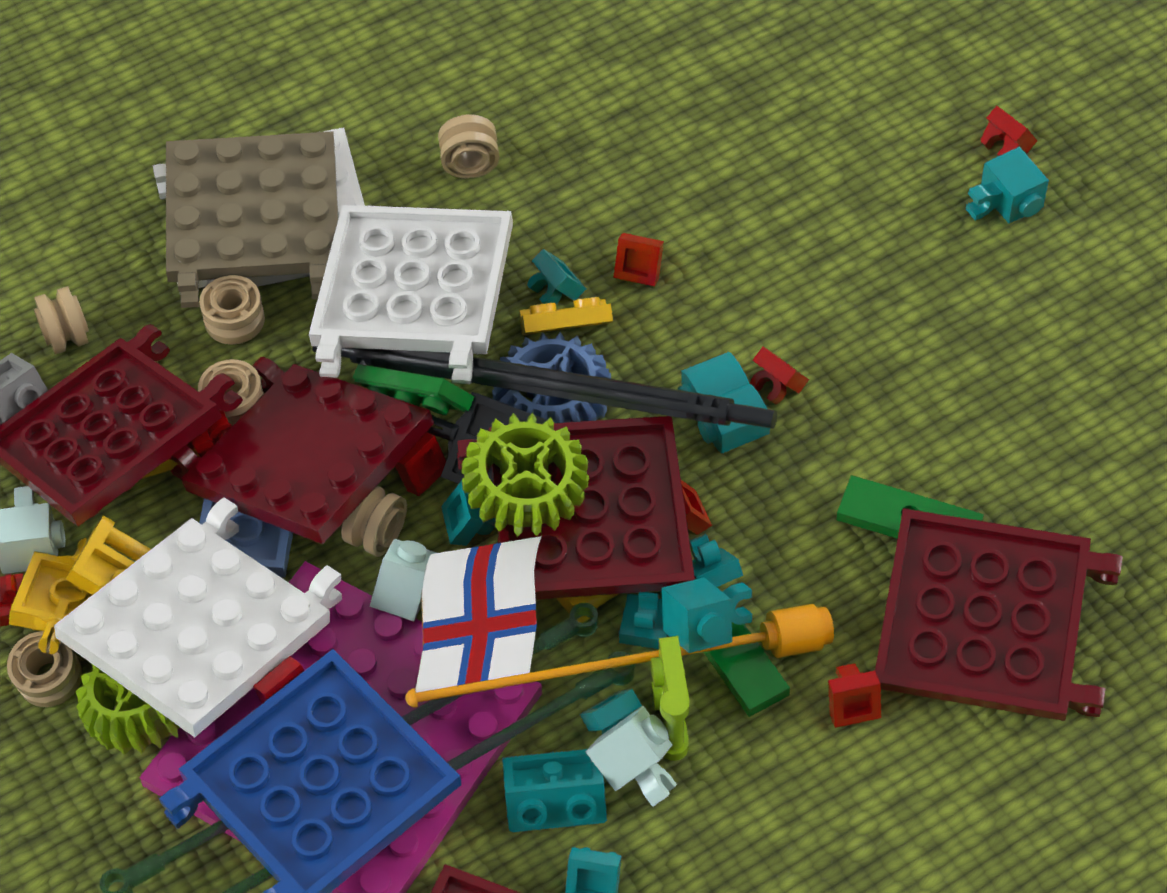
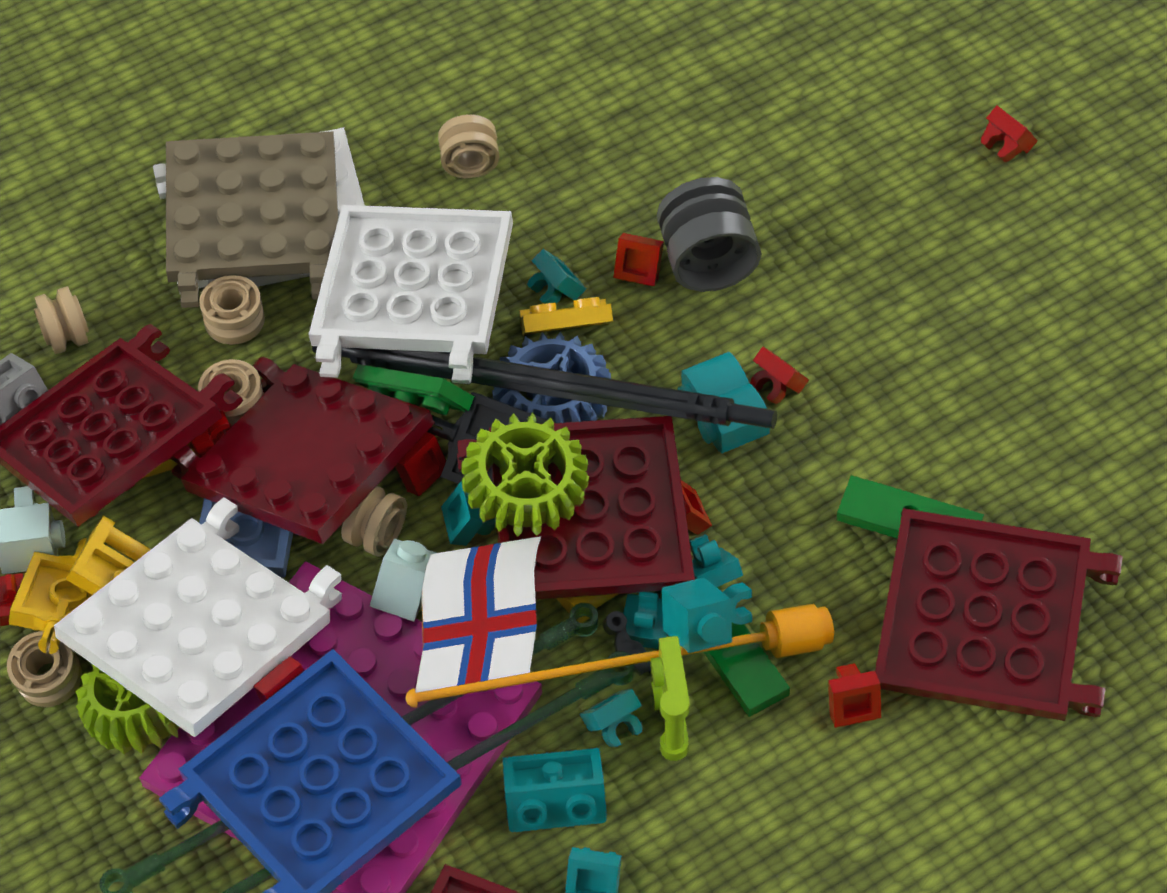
light aqua brick [586,706,677,807] -> none
teal brick [966,147,1049,224] -> none
none -> black piece [603,611,652,676]
none -> dark grey wheel [656,177,762,292]

